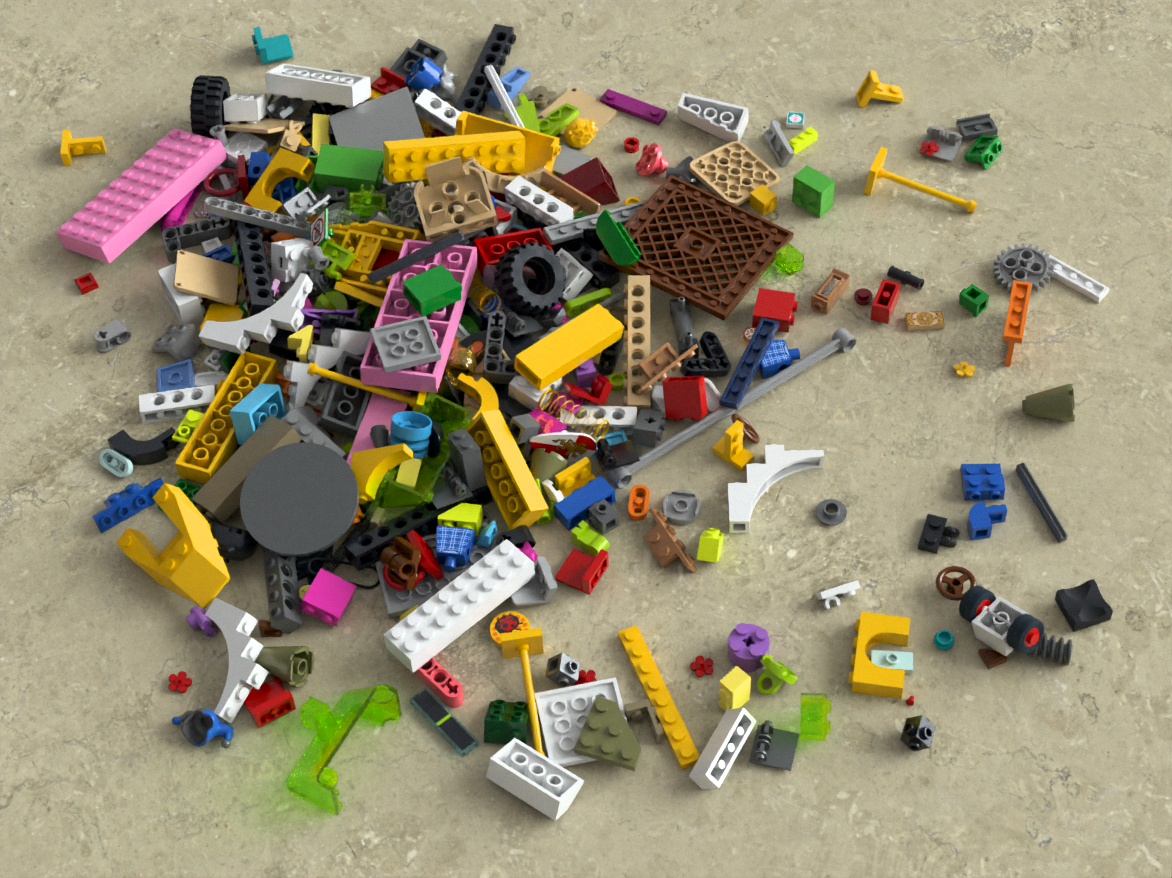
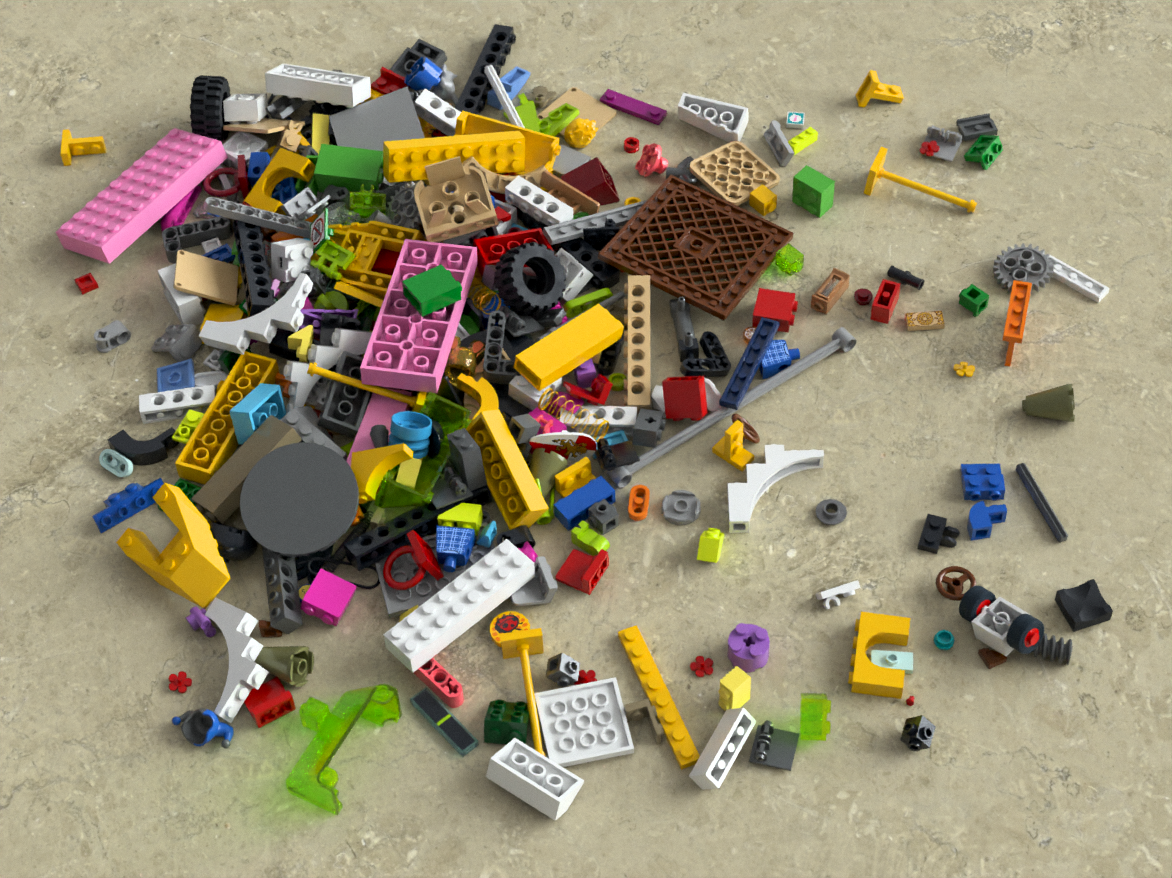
light grey bush [209,125,230,147] -> none
teal bracket [251,27,294,64] -> none
light grey bush [307,246,330,270] -> none
black axle [367,231,464,284] -> none
light grey plate [370,316,441,373] -> none
reddish brown plate [380,537,421,589] -> none
white tile [542,479,564,502] -> none
olive plate [574,696,642,771] -> none
green brick [596,210,641,266] -> none
medium nougat bracket [635,342,698,394] -> none
medium nougat bracket [643,508,697,573] -> none
lime tile [757,654,798,695] -> none

